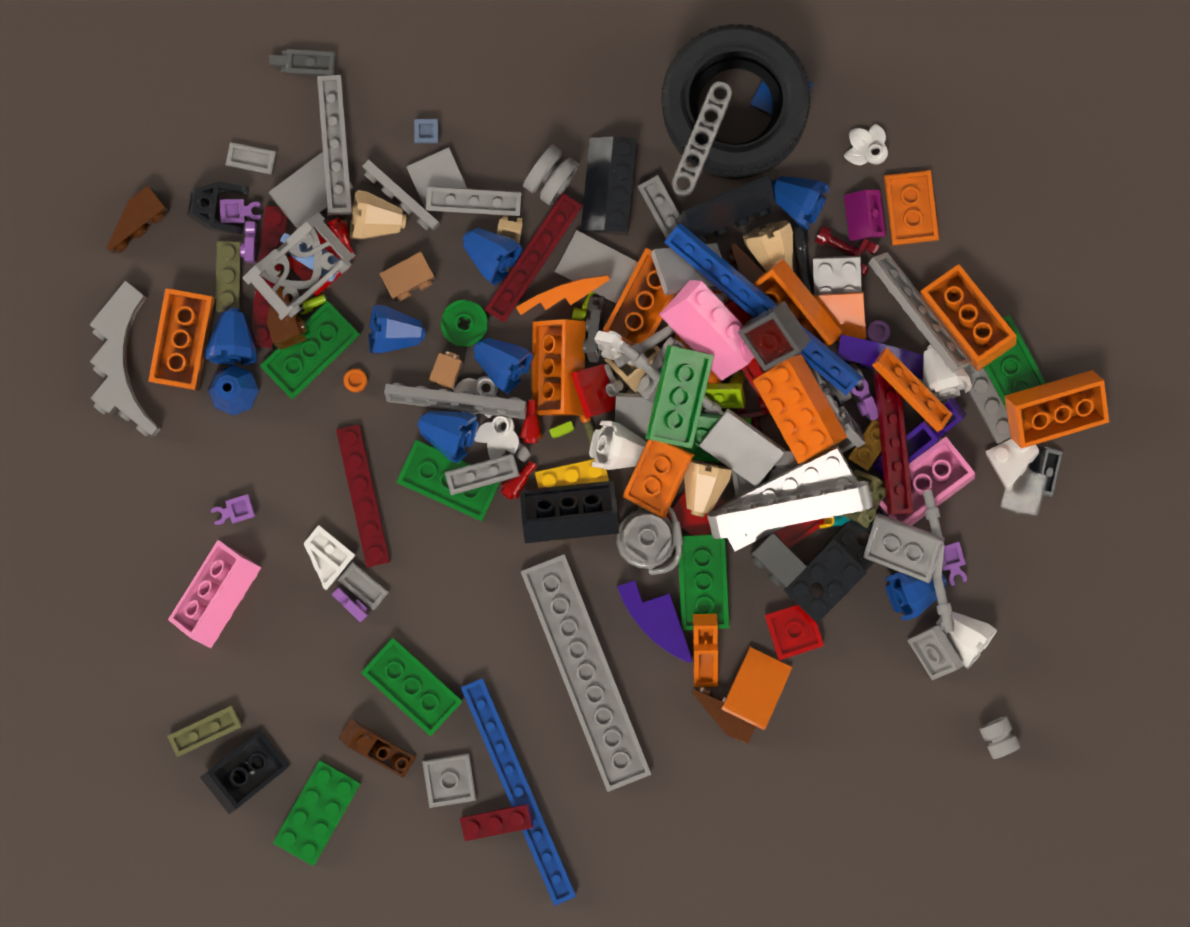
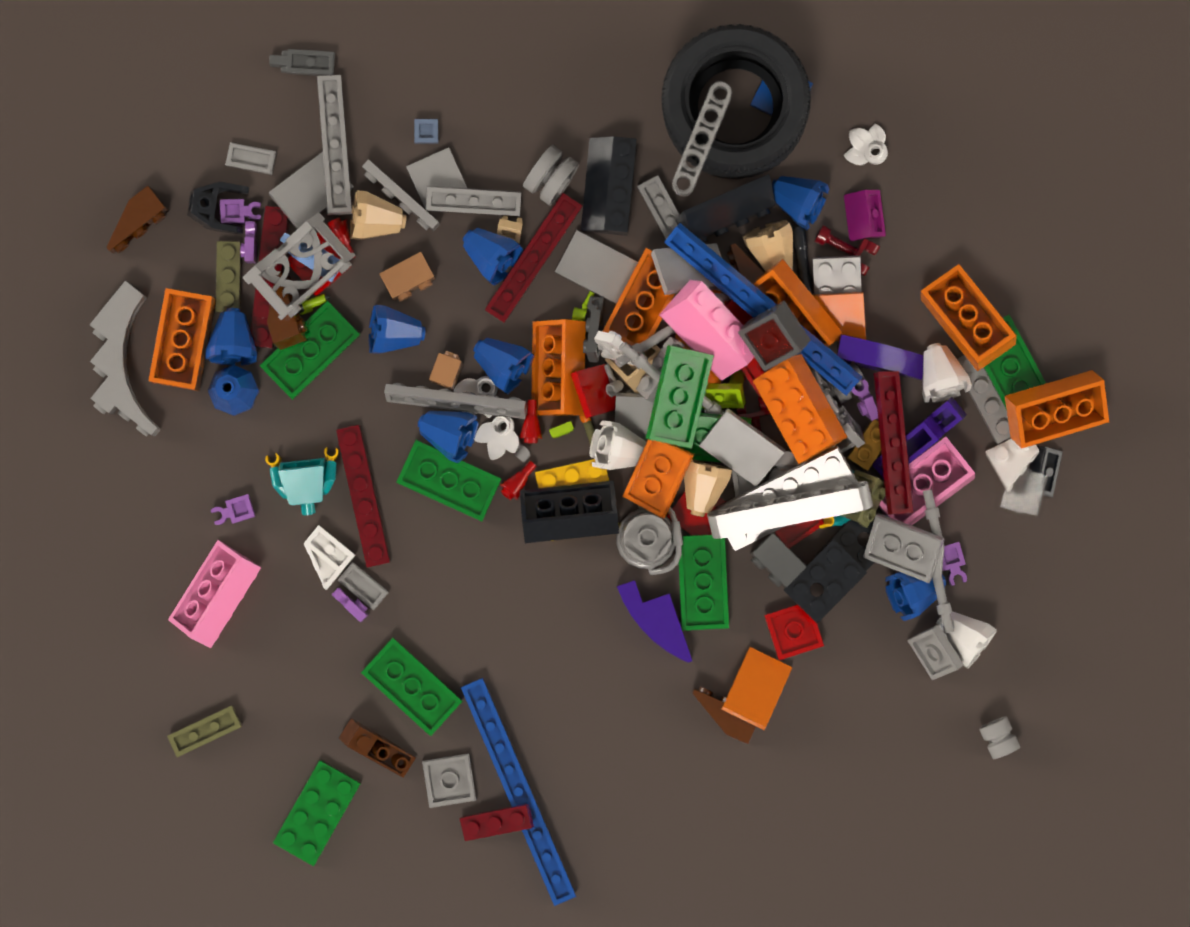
black slope [200,729,290,814] -> none
orange tile [344,369,368,393] -> none
green plate [441,300,488,347] -> none
light grey tile [445,453,519,495] -> none
orange slope [516,274,611,315] -> none
light grey plate [521,554,651,792] -> none
orange slope [693,614,718,688] -> none
medium lavender tile [866,320,890,344] -> none
light grey plate [868,252,972,373] -> none
orange plate [872,348,952,432] -> none
orange tile [883,170,939,246] -> none
none -> torso [265,447,339,515]

